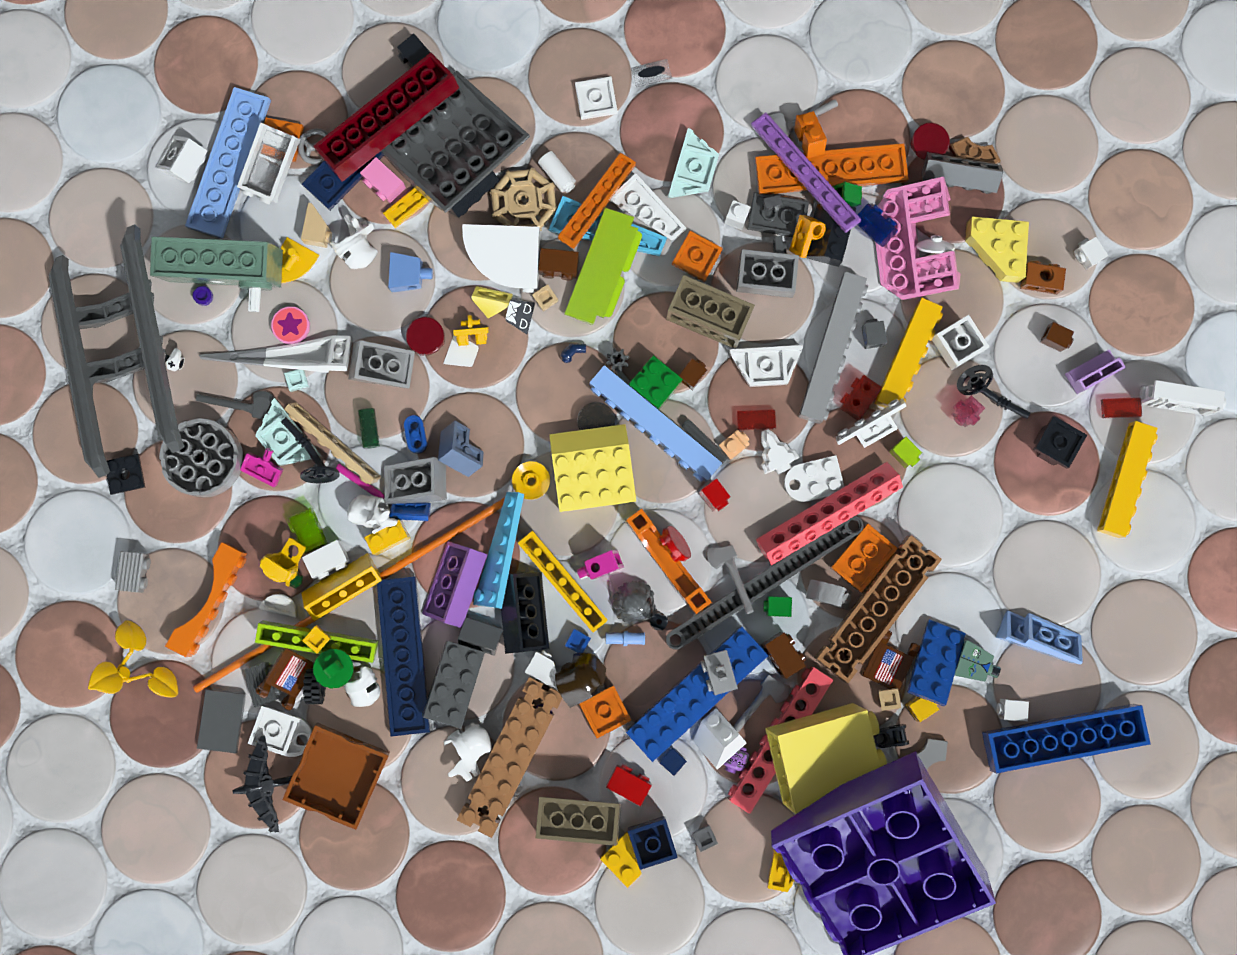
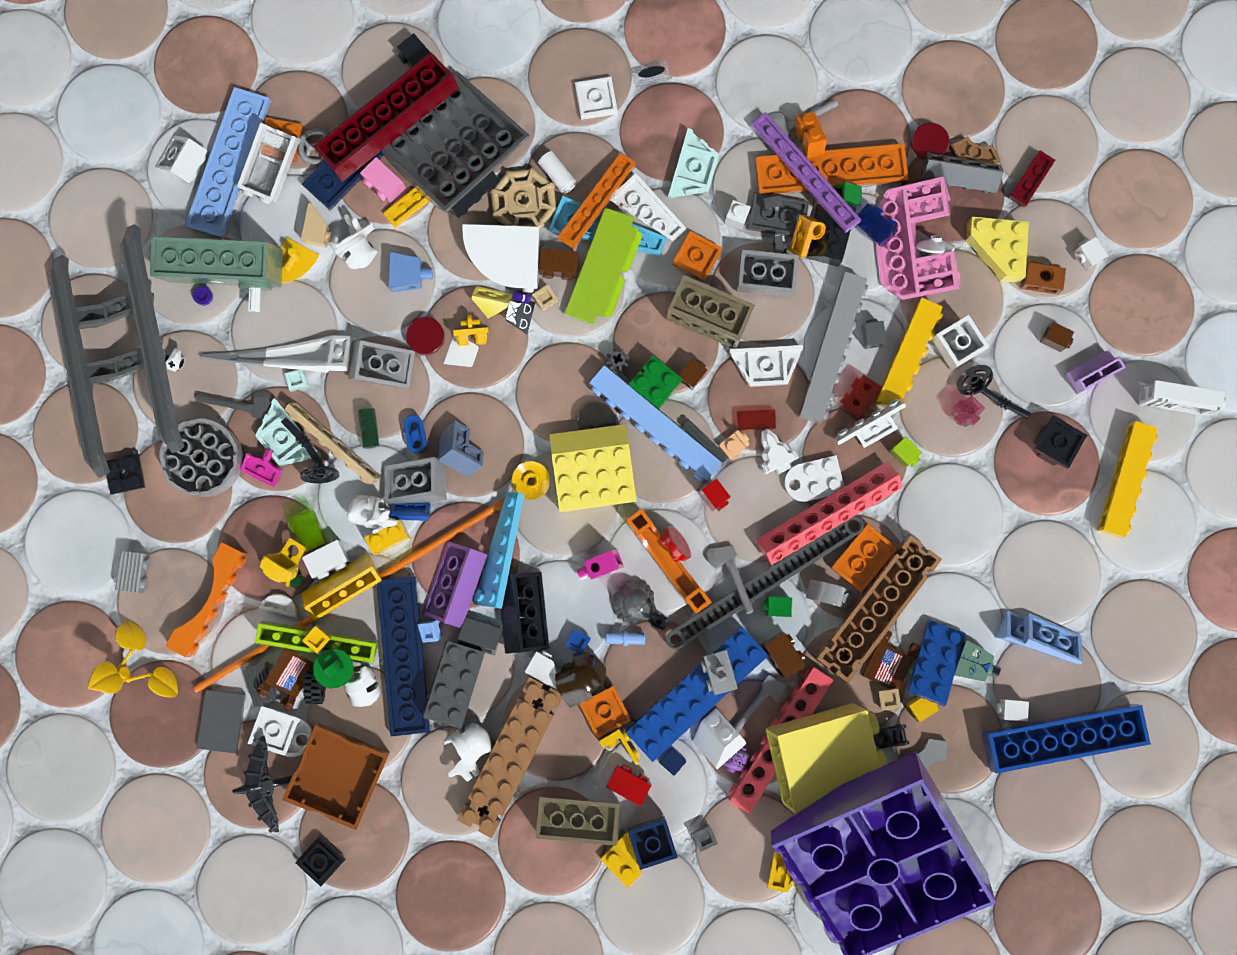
tile [271,307,310,344] -> none
dark pink bar [336,463,385,500] -> none
yellow brick [518,531,608,633] -> none
dark blue arm [561,344,586,363] -> none
clear red tile [1101,397,1142,419] -> none
none -> black piece [295,835,346,887]
none -> light blue tile [417,620,443,643]
none -> dark purple tile [512,290,532,303]
none -> yellow bracket [599,728,640,765]
none -> dark red plate [1009,150,1056,208]

